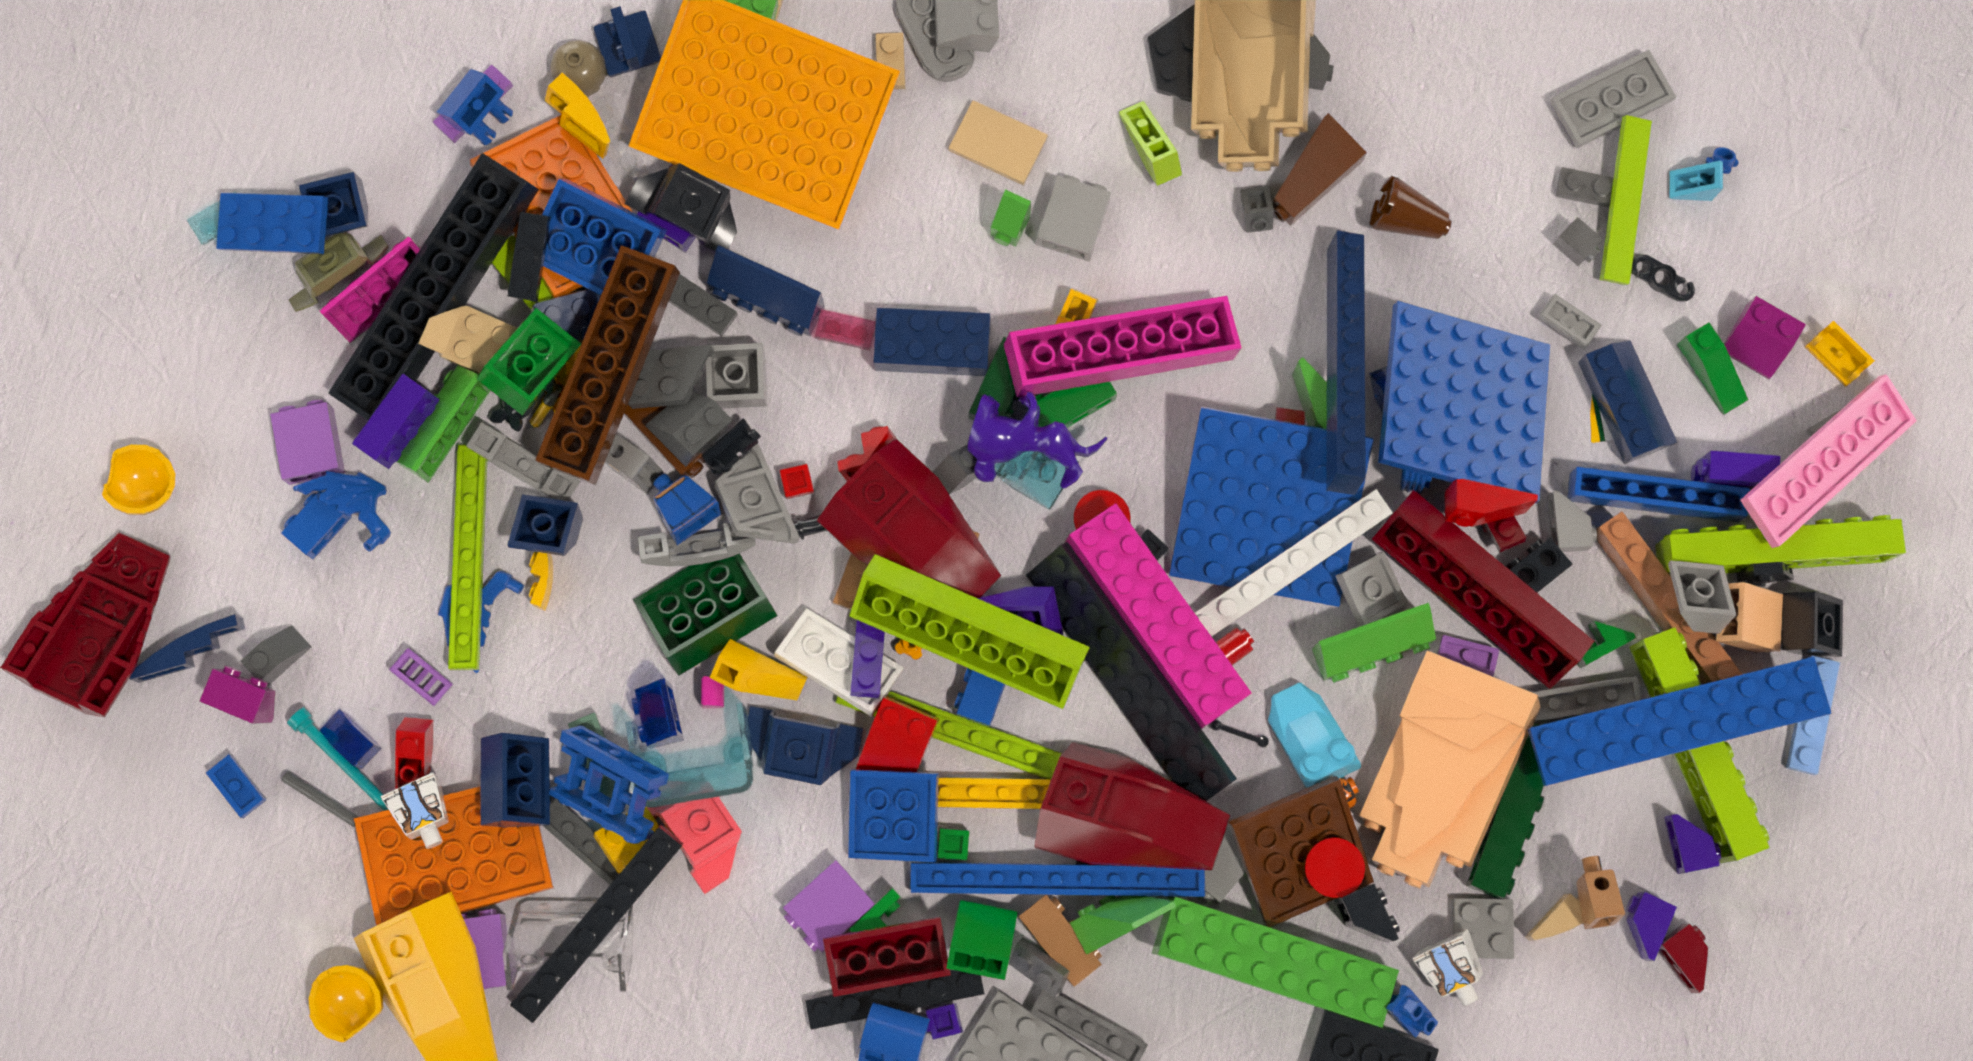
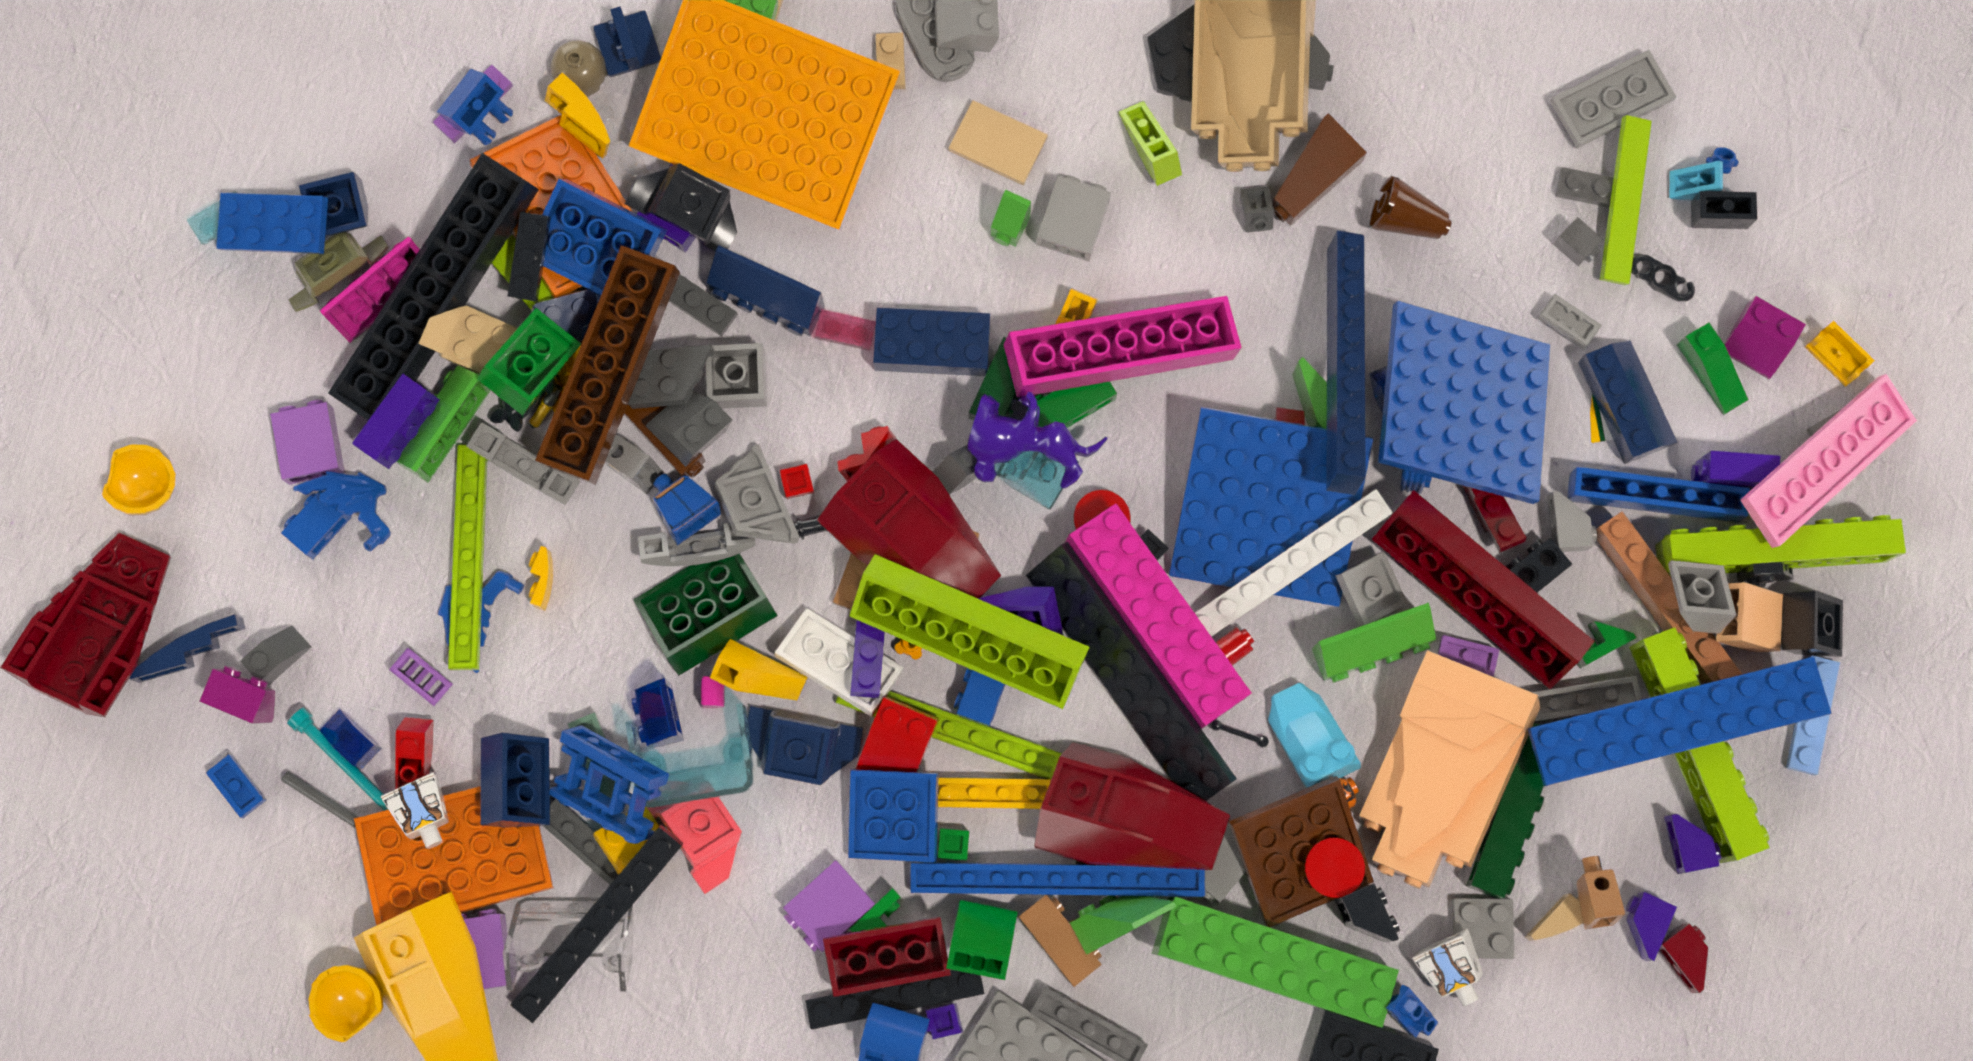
dark blue slope [507,494,583,556] -> none
black hinge [702,418,761,475] -> none
flat silver plate [1009,938,1070,997] -> none
red slope [1445,479,1538,527] -> none
none -> black brick [1691,191,1757,229]

